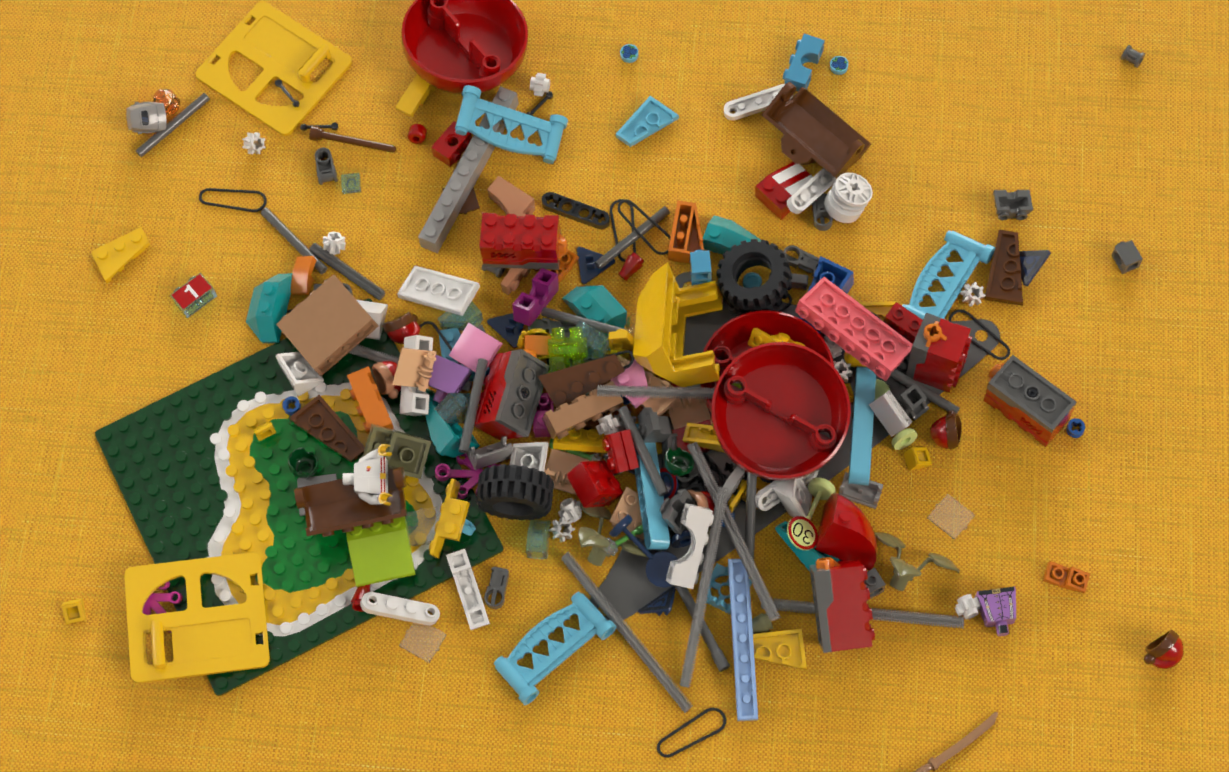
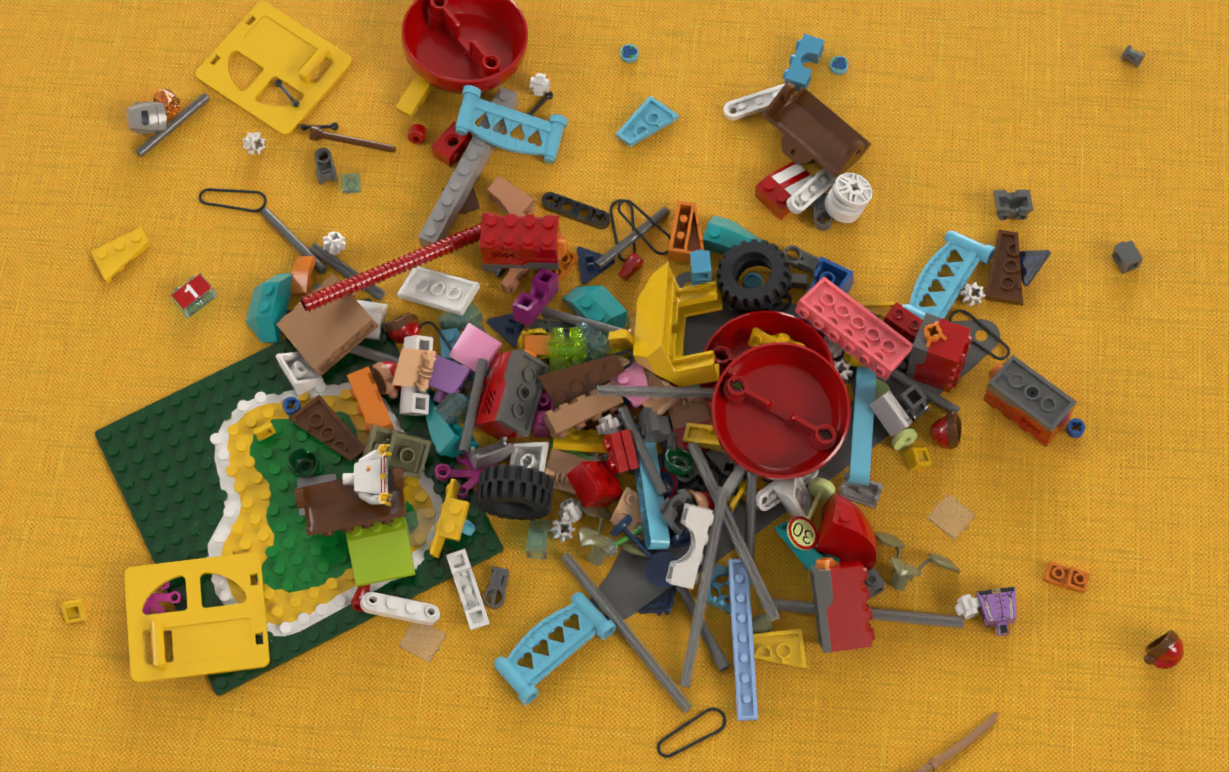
none -> red piece [301,222,482,313]

